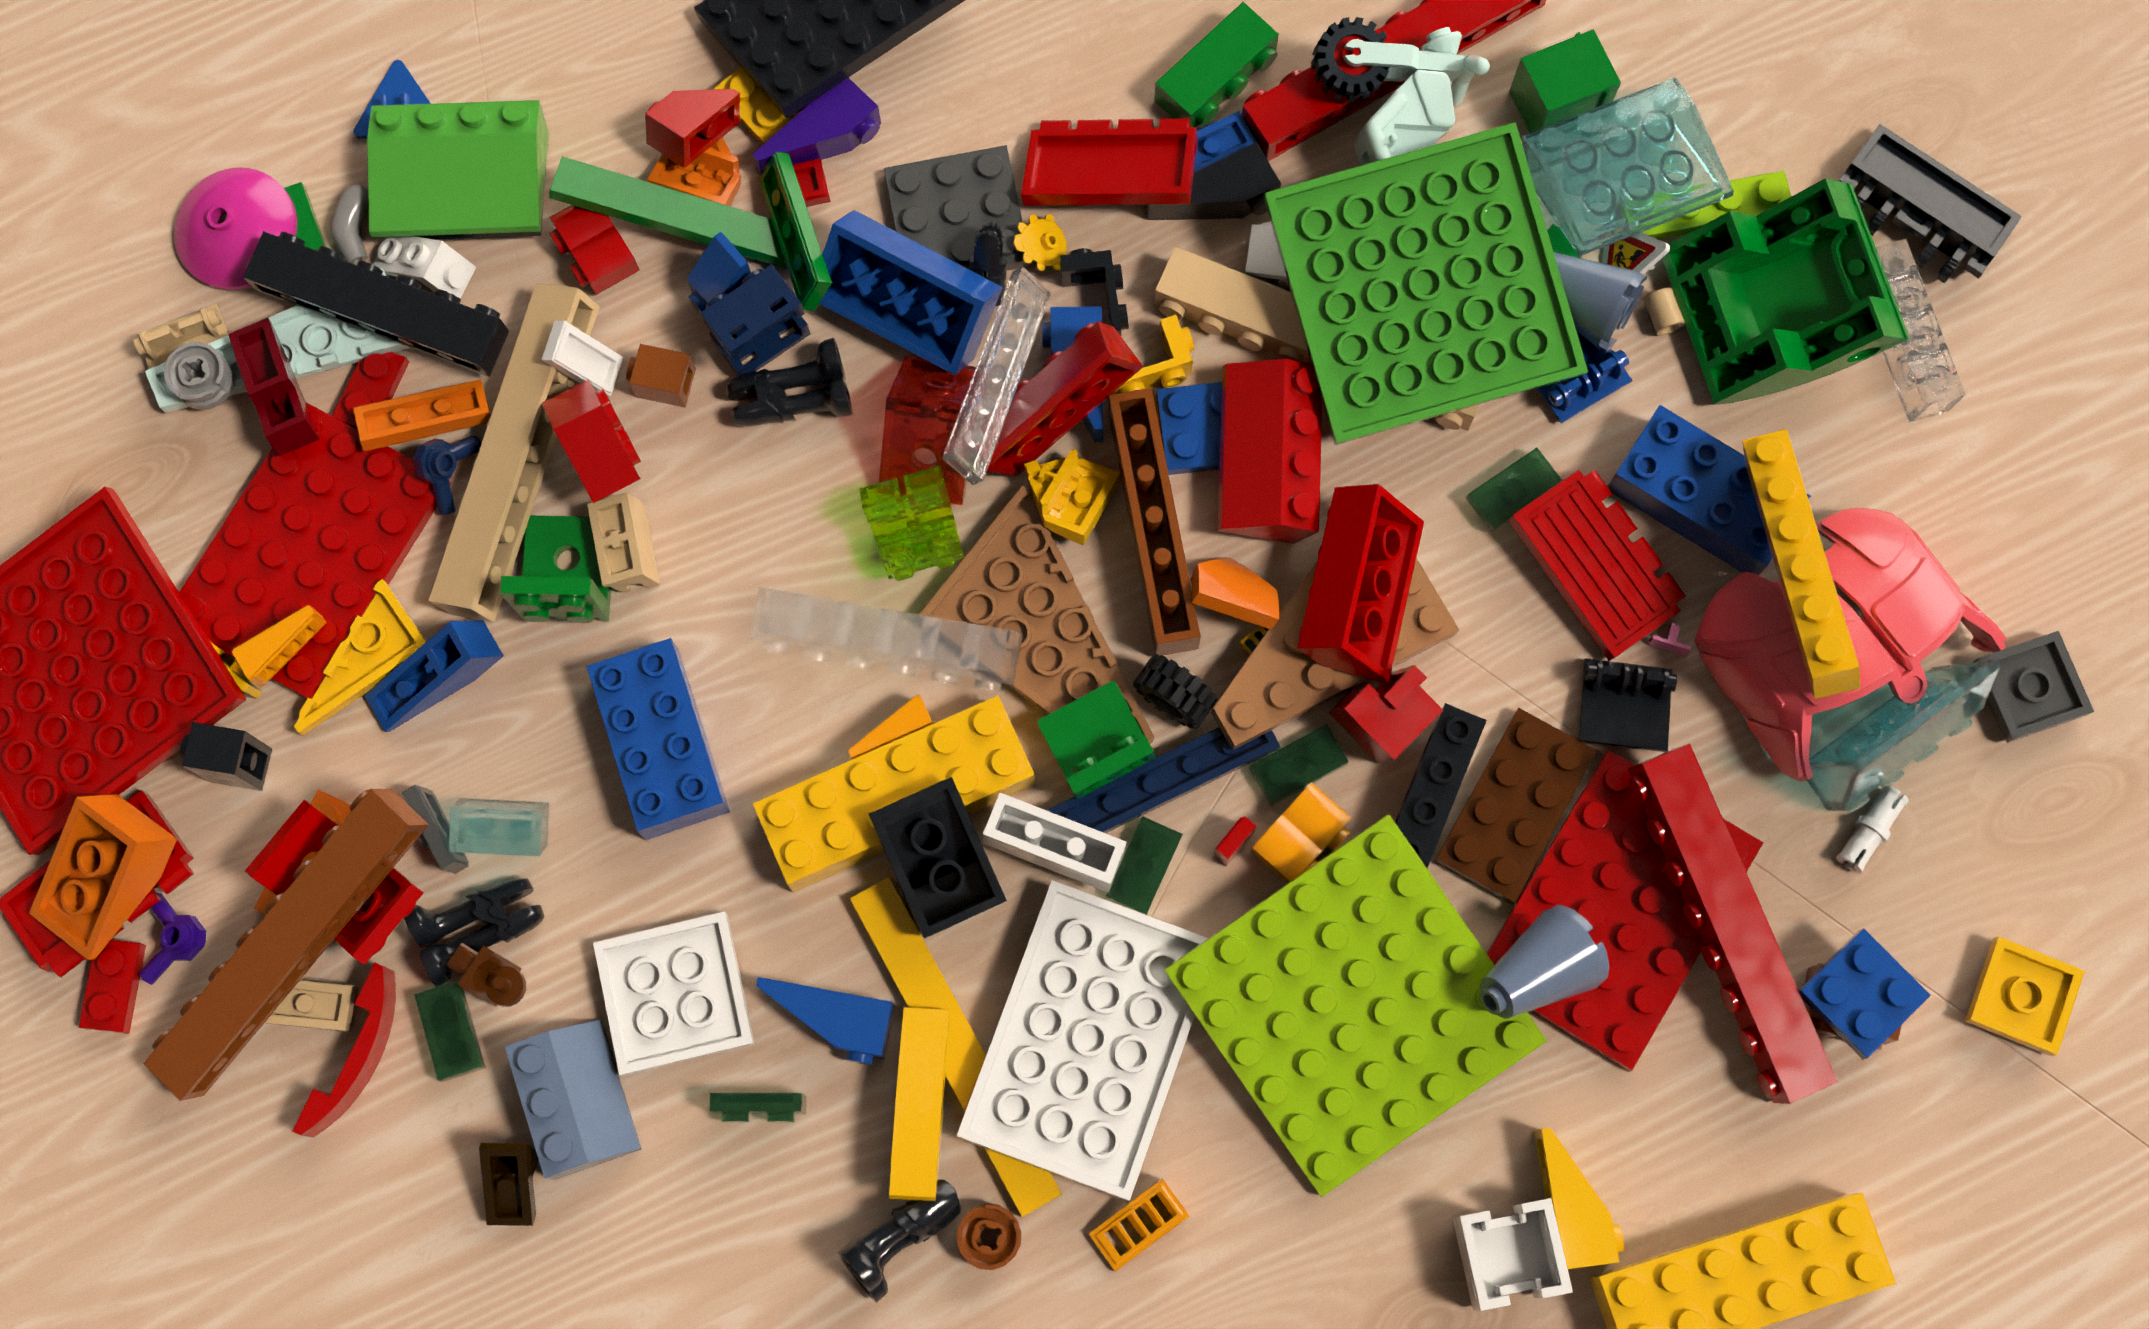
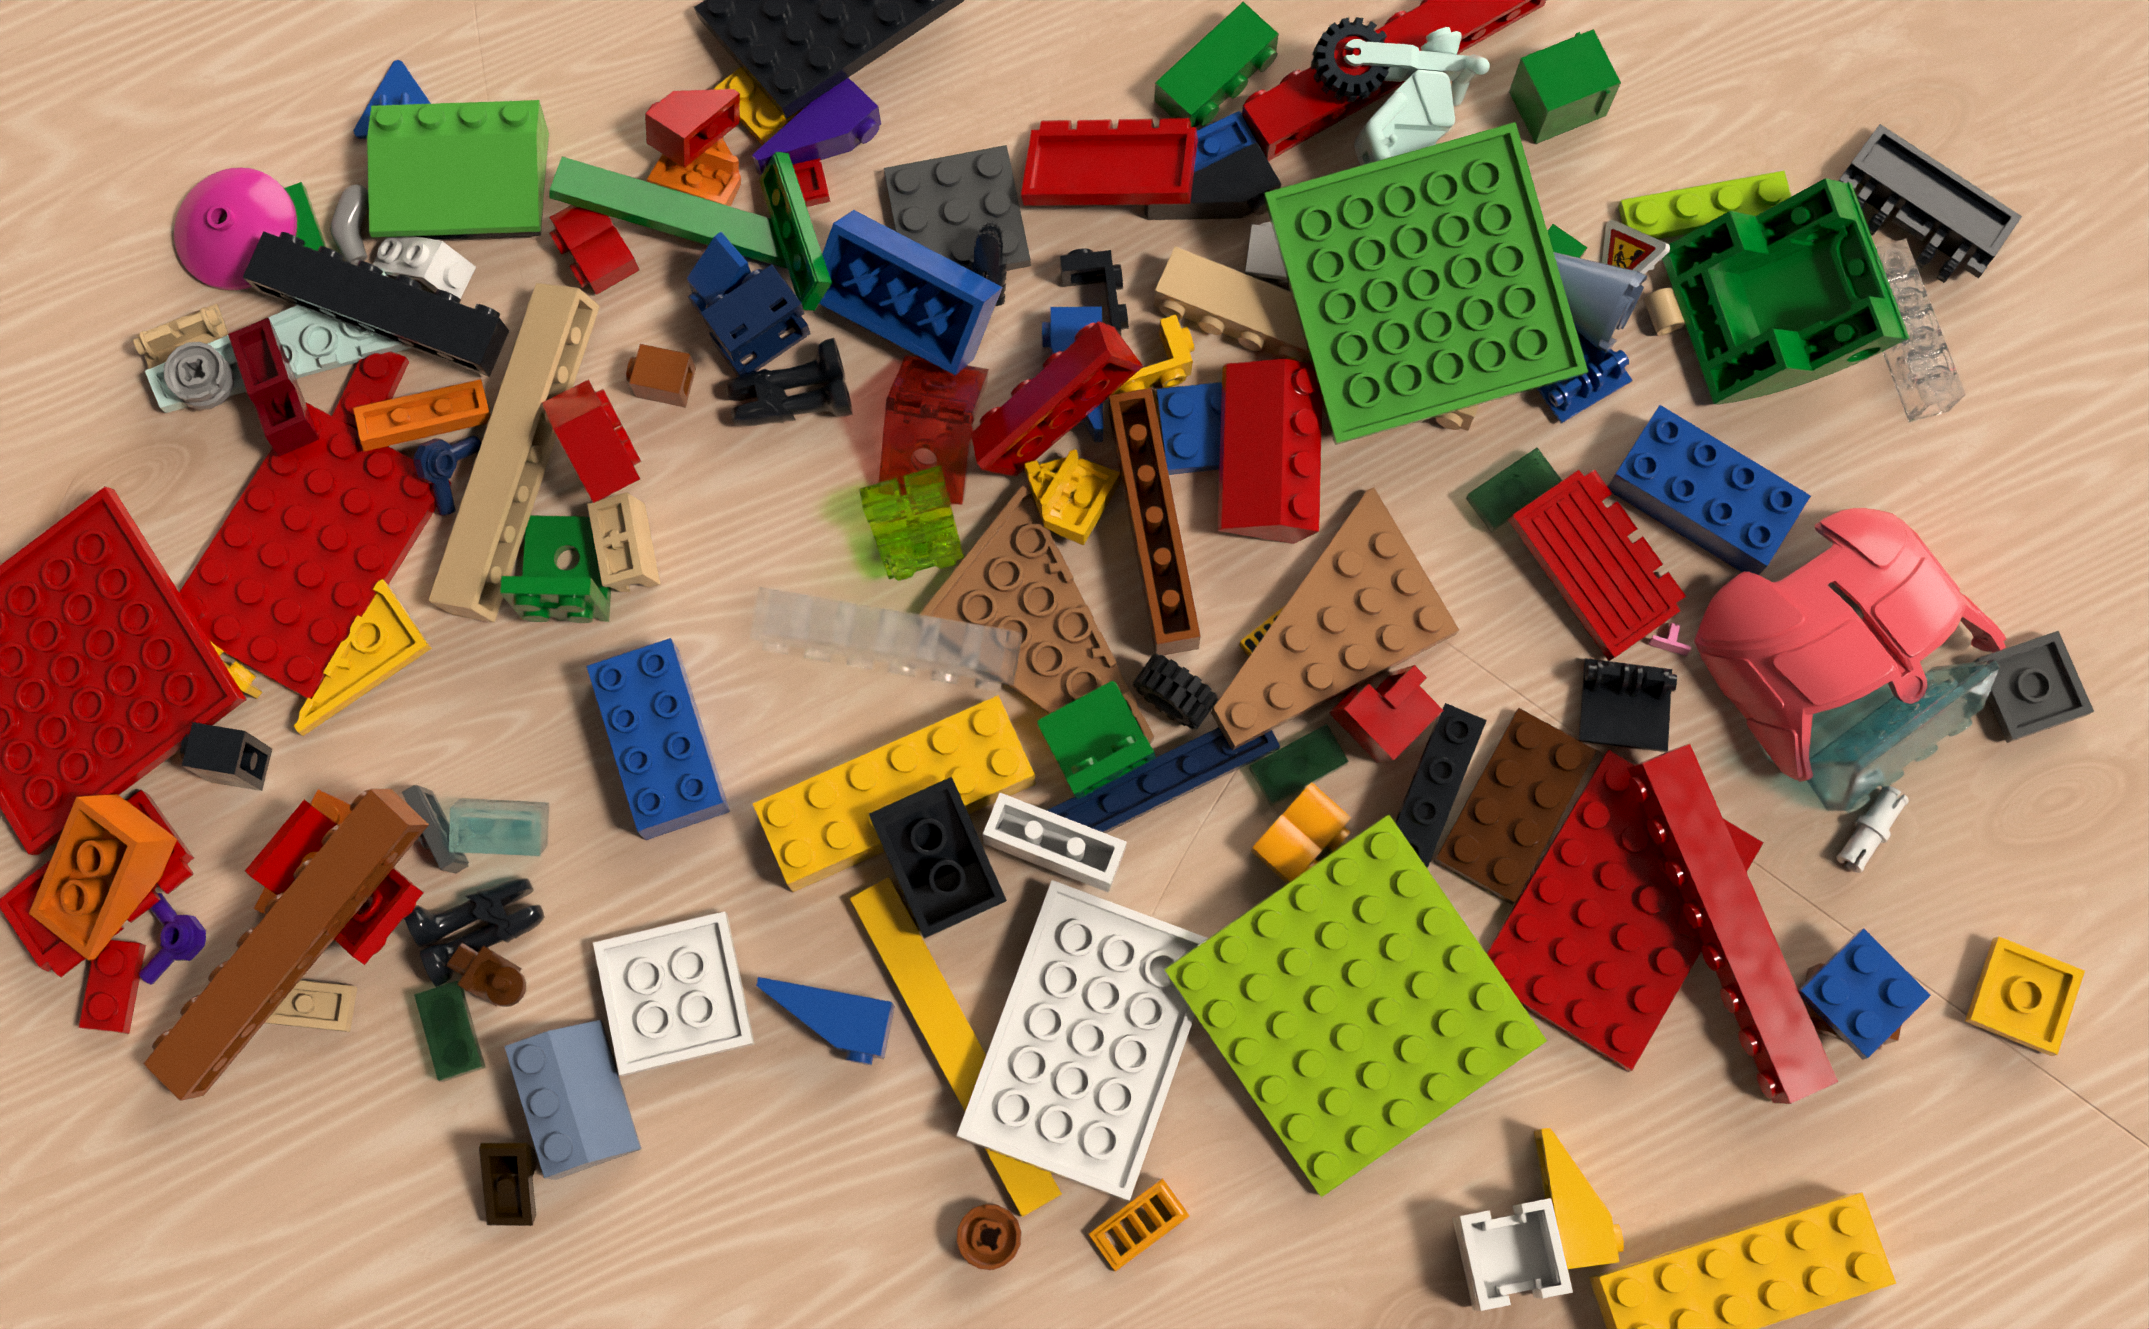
light orange slope [232,605,326,688] -> none
red slope [292,962,396,1138] -> none
blue slope [364,620,504,732] -> none
white tile [541,321,624,396] -> none
clear green plate [709,1093,807,1123] -> none
black piece [838,1179,961,1303] -> none
light orange slope [848,694,933,760] -> none
yellow slope [889,1007,949,1201] -> none
clear tile [942,266,1051,485] -> none
yellow piece [1013,214,1067,271] -> none
clear green plate [1106,816,1183,915] -> none
orange slope [1190,558,1279,630] -> none
red tile [1214,816,1257,867] -> none
red slope [1297,484,1424,682] -> none
sand blue cone [1480,905,1610,1019] -> none
clear light blue slope [1522,77,1734,256] -> none
yellow brick [1742,429,1861,699] -> none

